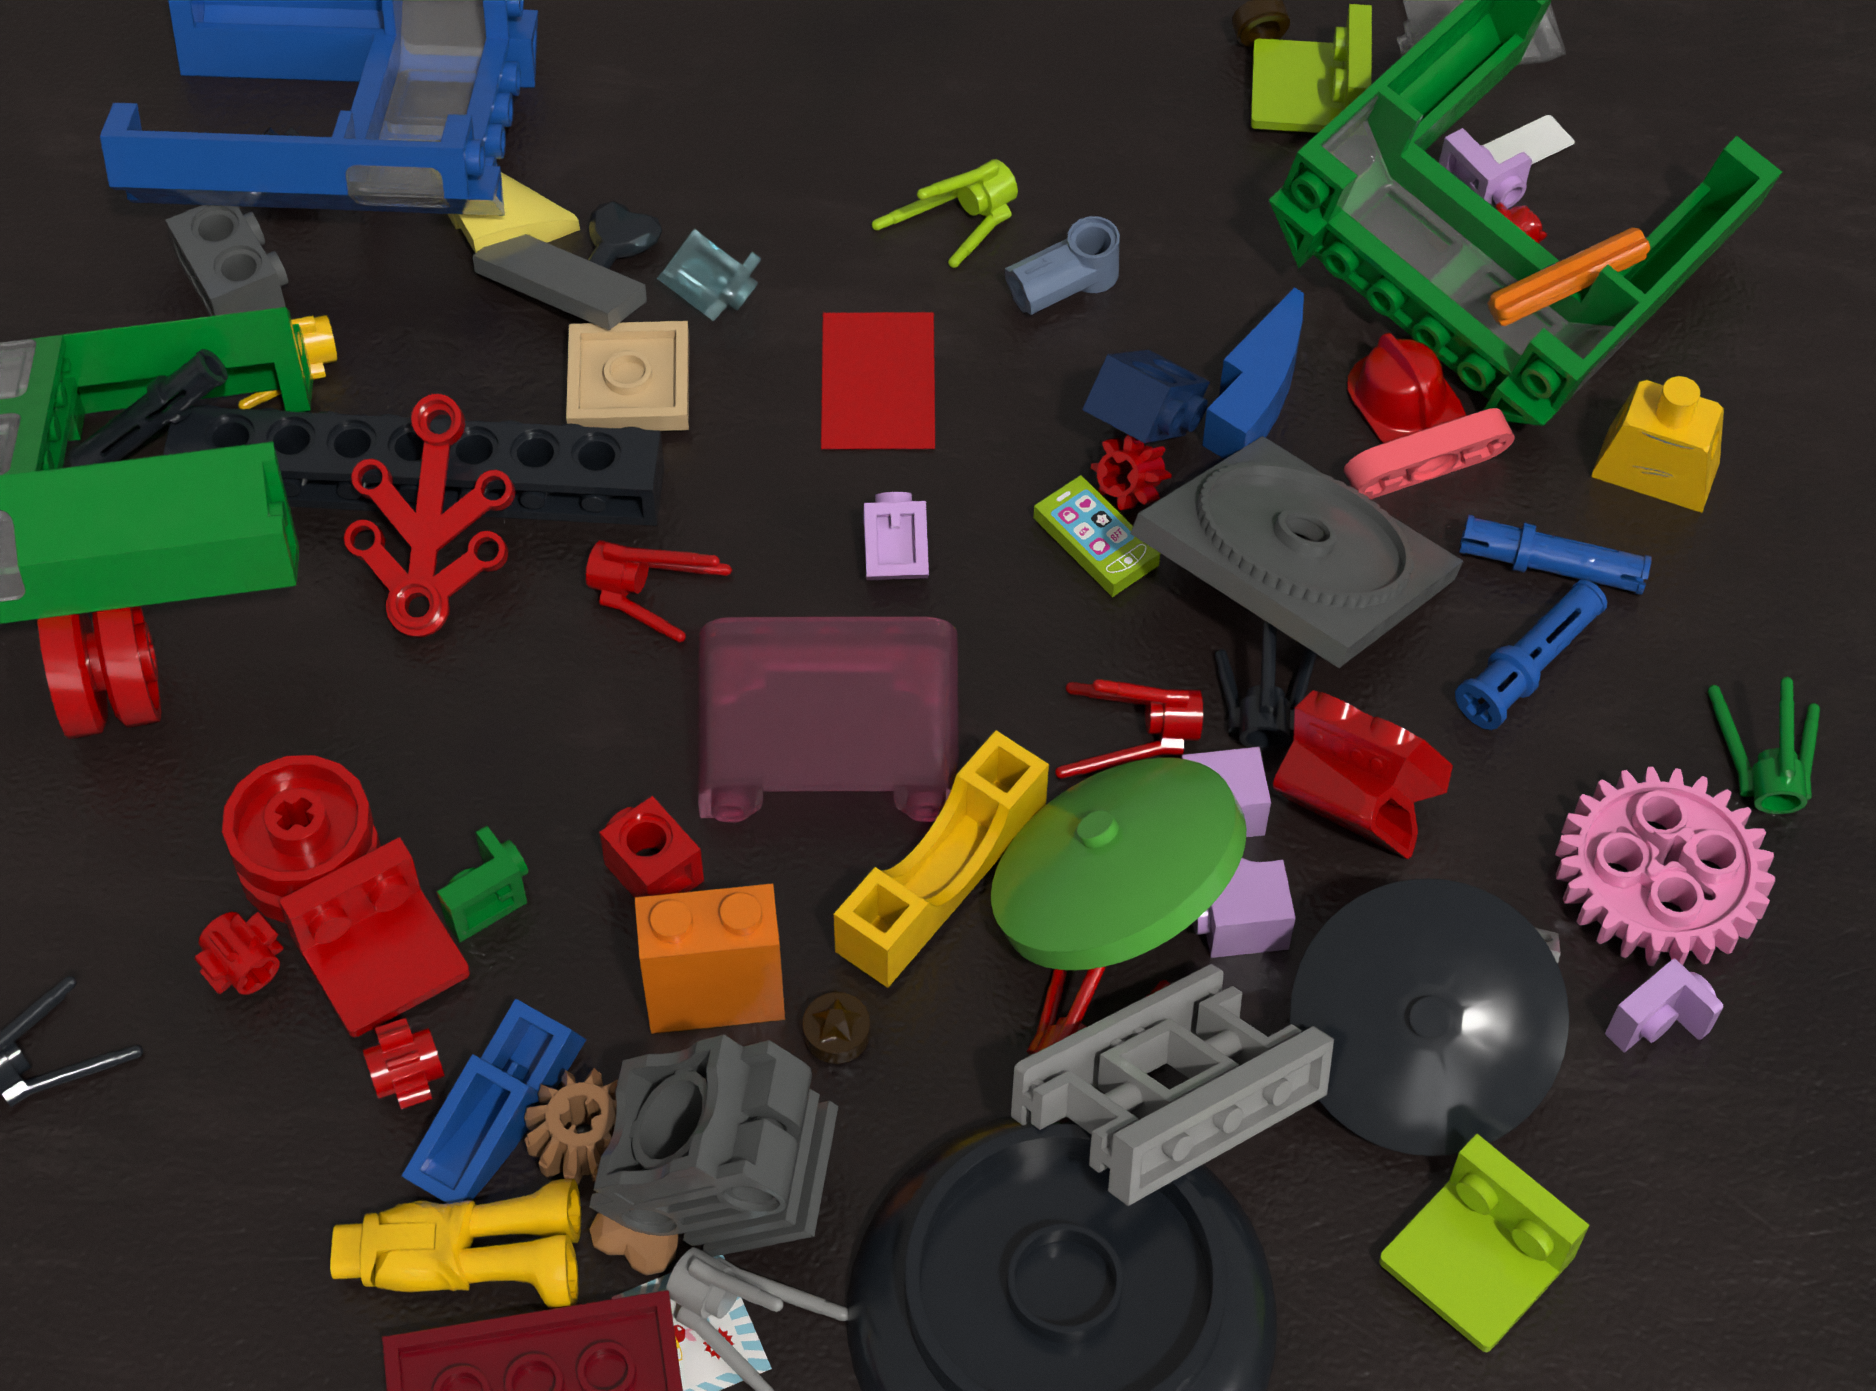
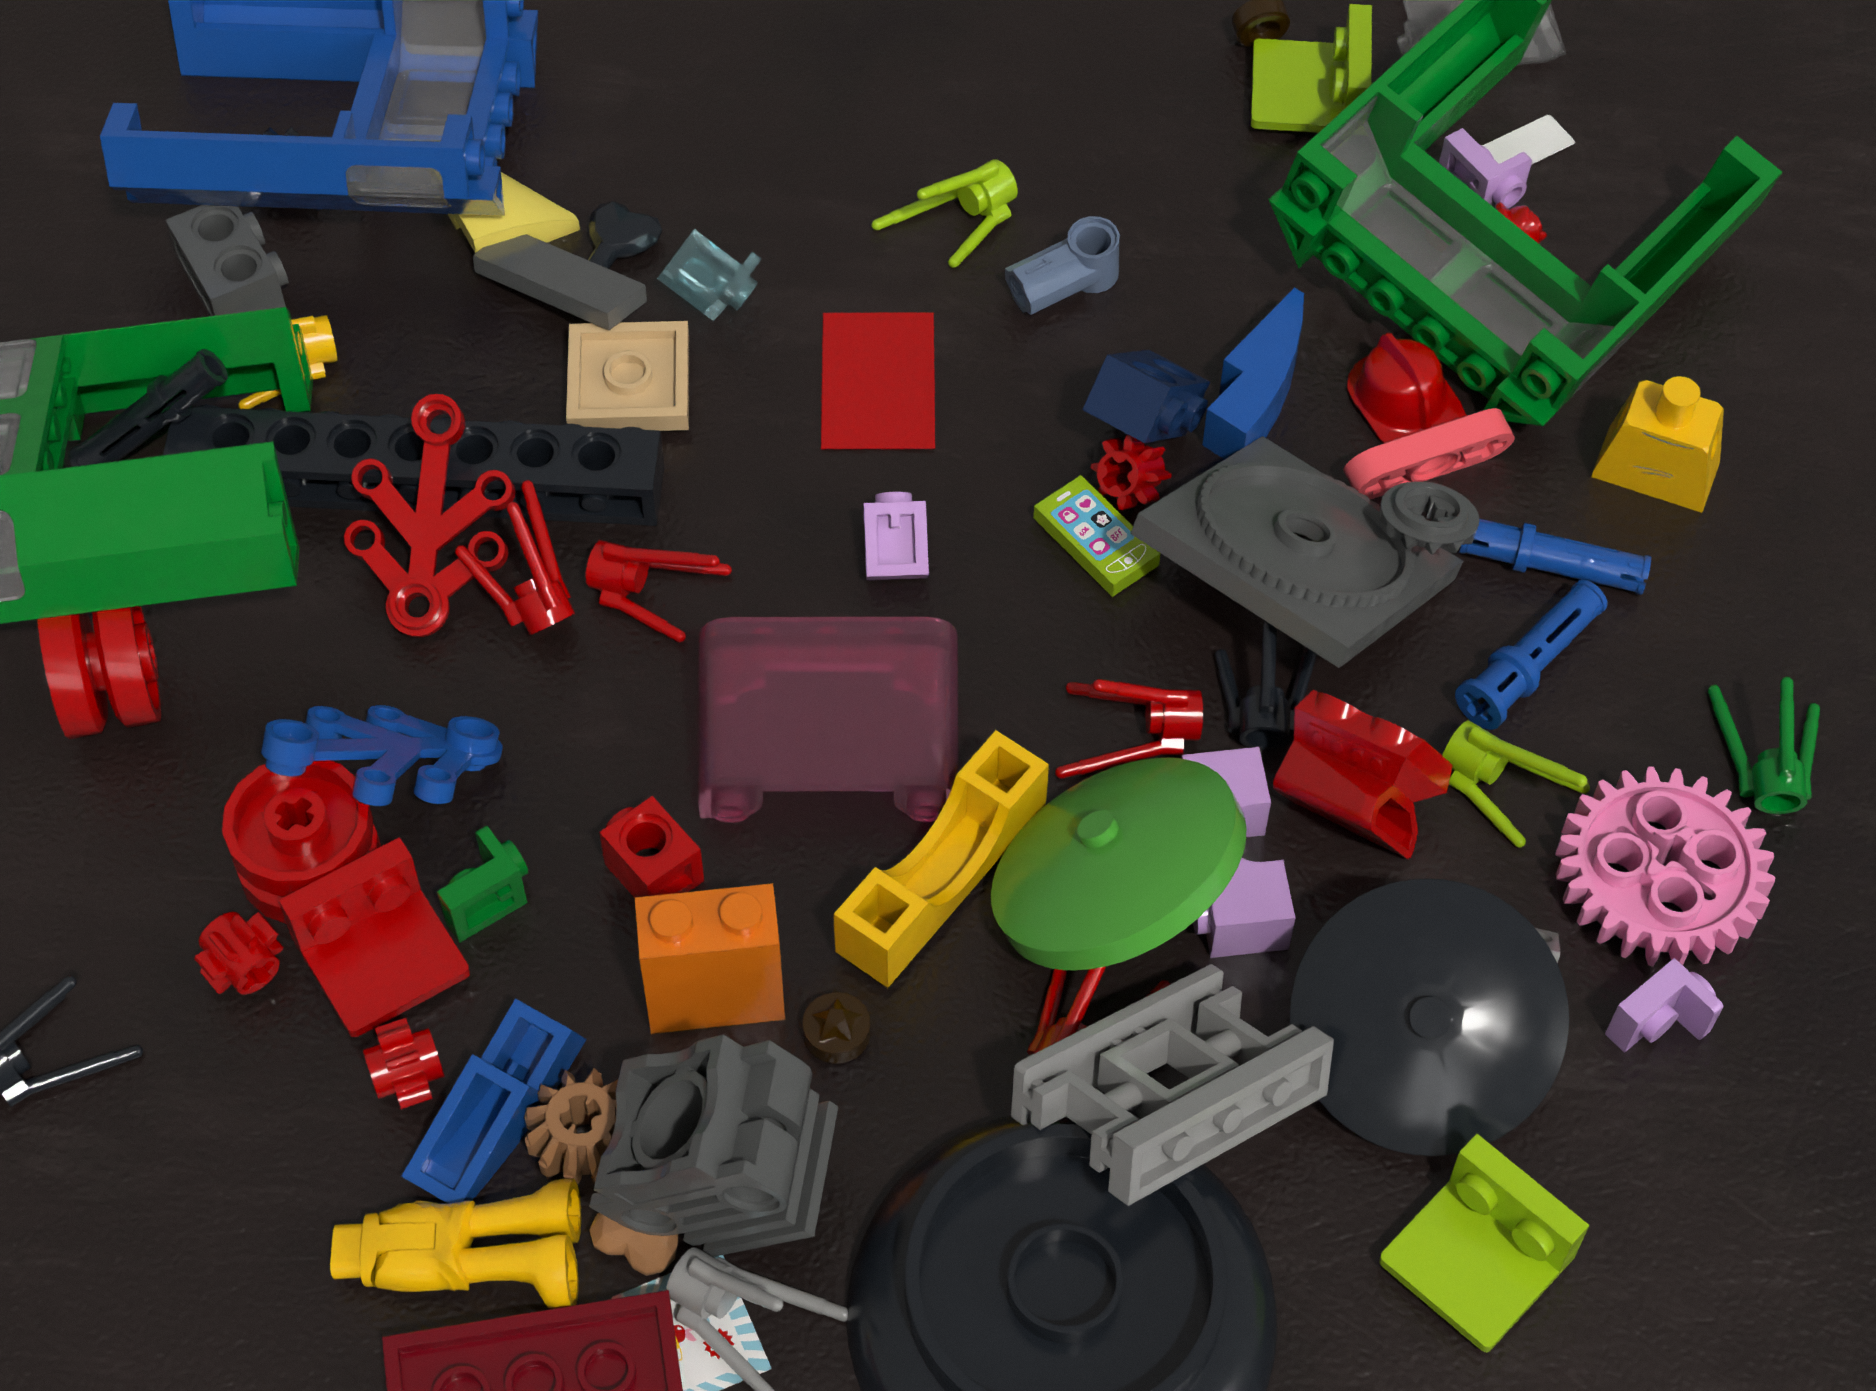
orange axle [1487,227,1650,326] -> none
none -> blue plant [261,705,503,806]
none -> red plant [455,480,575,635]
none -> dark grey gear [1378,482,1480,555]
none -> lime plant [1442,720,1590,848]

